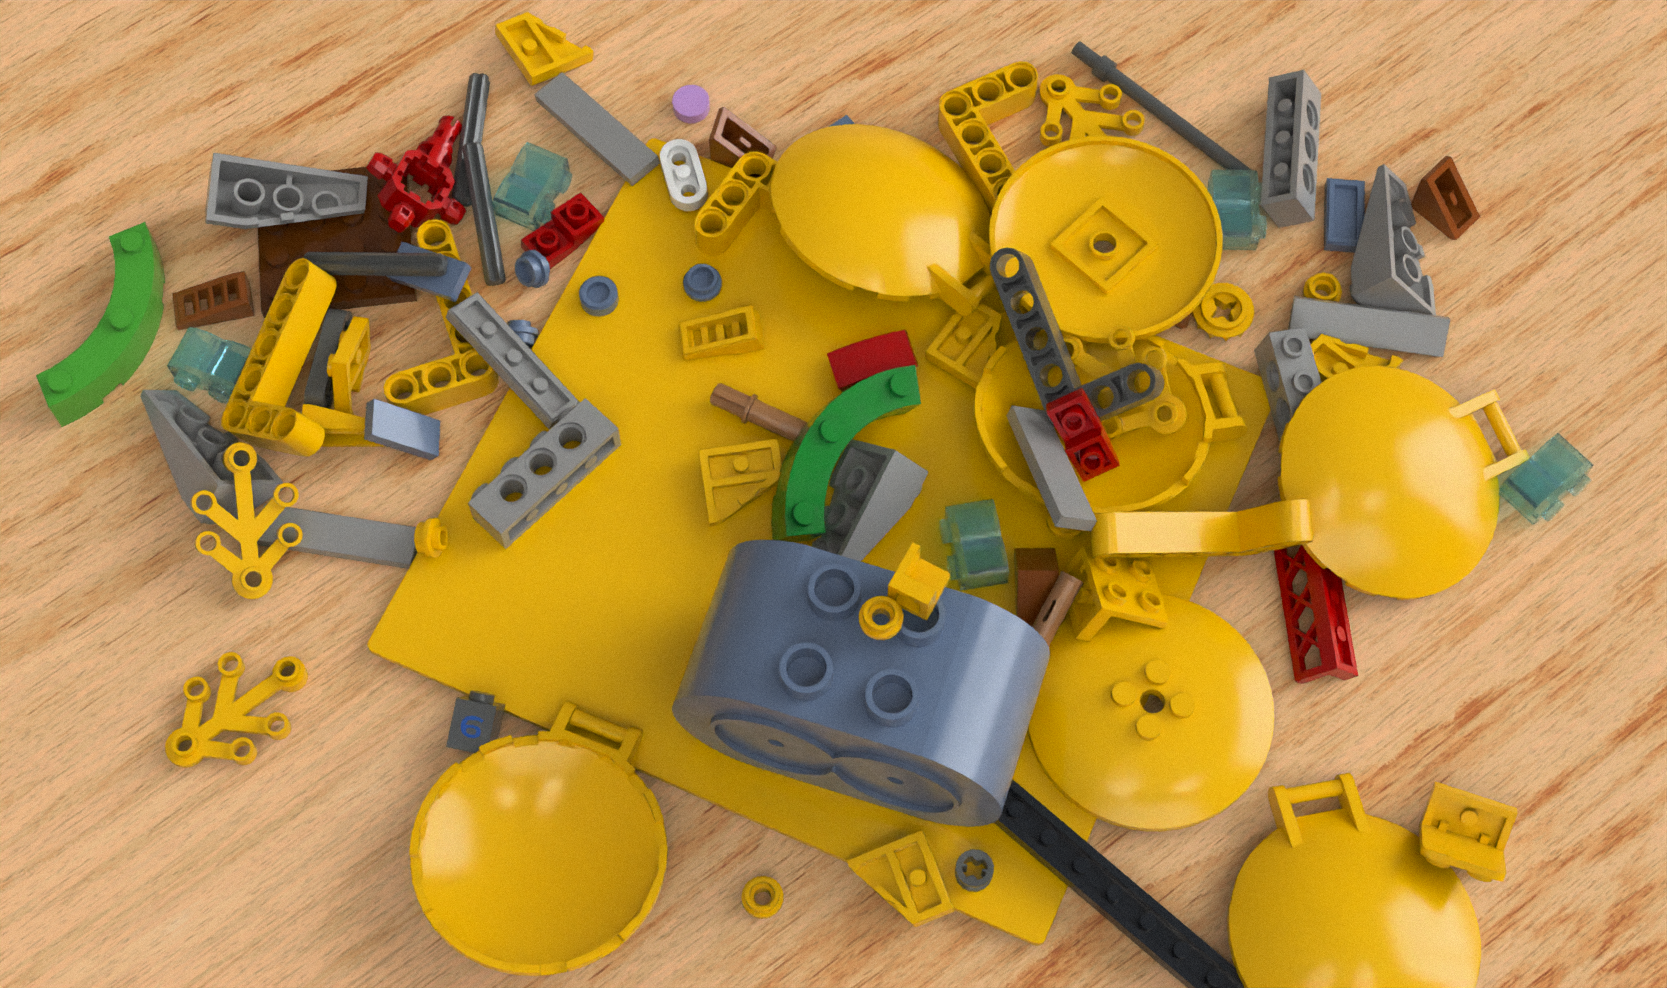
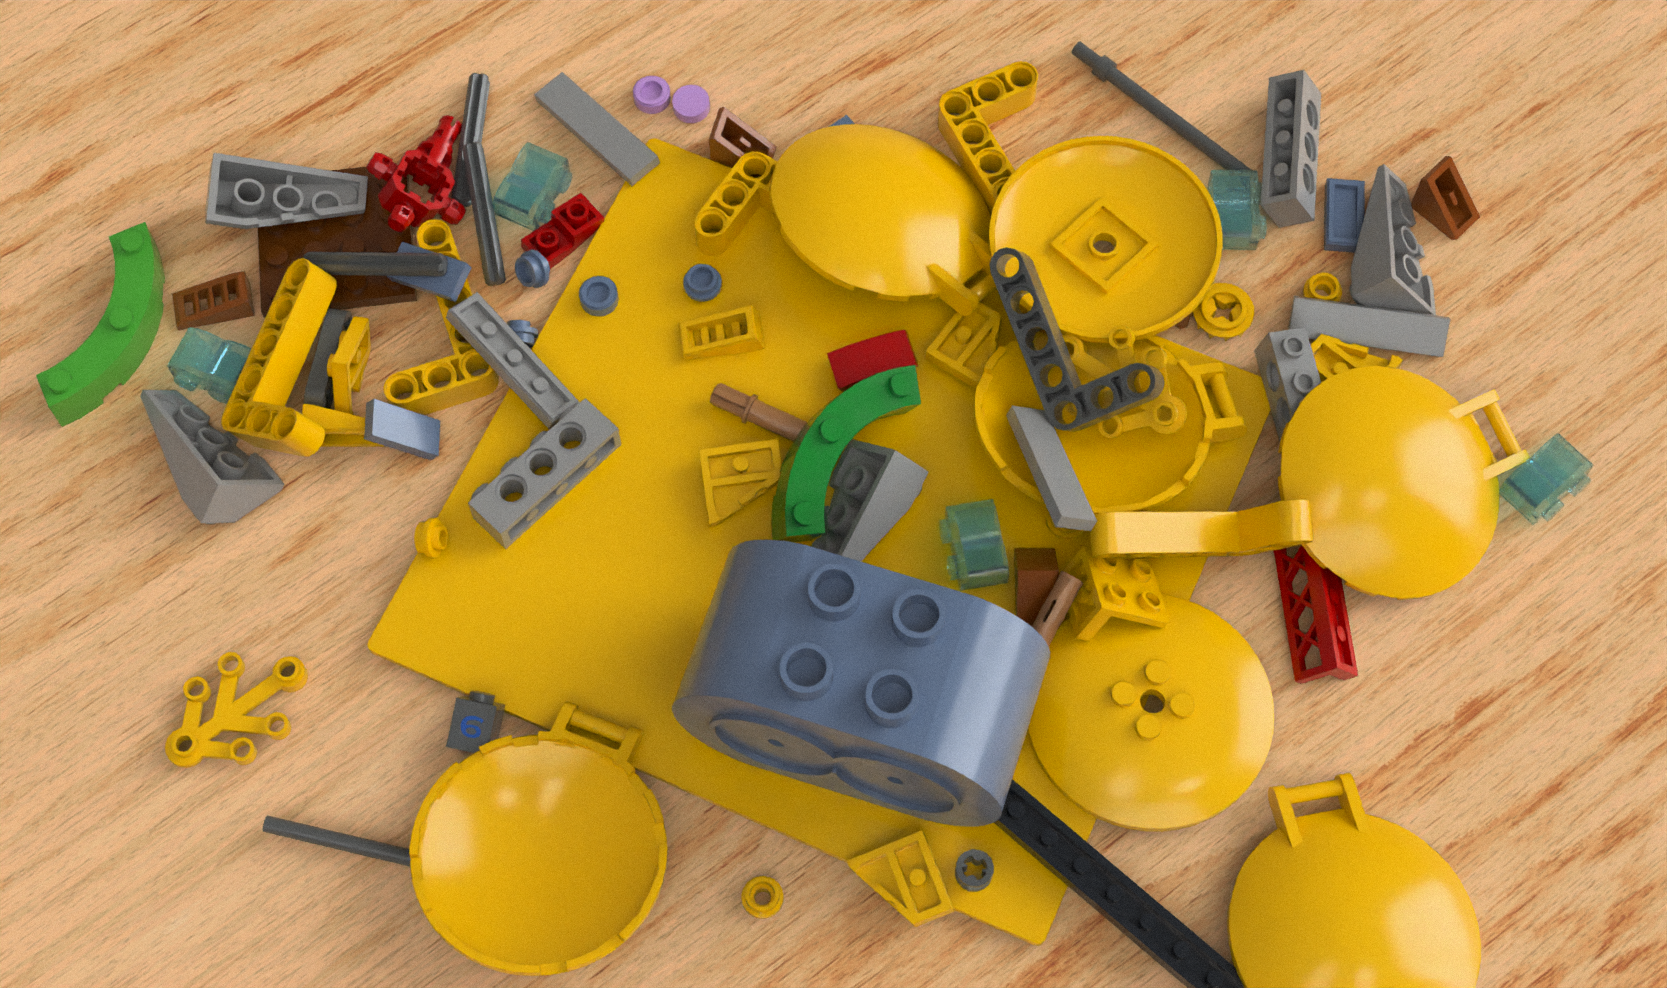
yellow plant [190,442,303,599] -> none
light grey tile [257,504,417,569] -> none
yellow wing [495,12,594,86] -> none
white plate [660,139,708,211] -> none
yellow plate [859,596,904,640] -> none
yellow panel [887,542,950,621] -> none
yellow plant [1039,74,1145,147] -> none
red slope [1046,388,1120,482] -> none
yellow bracket [1419,781,1518,882] -> none
none -> dark grey bar [263,815,410,867]
none -> lavender tile [633,76,671,114]

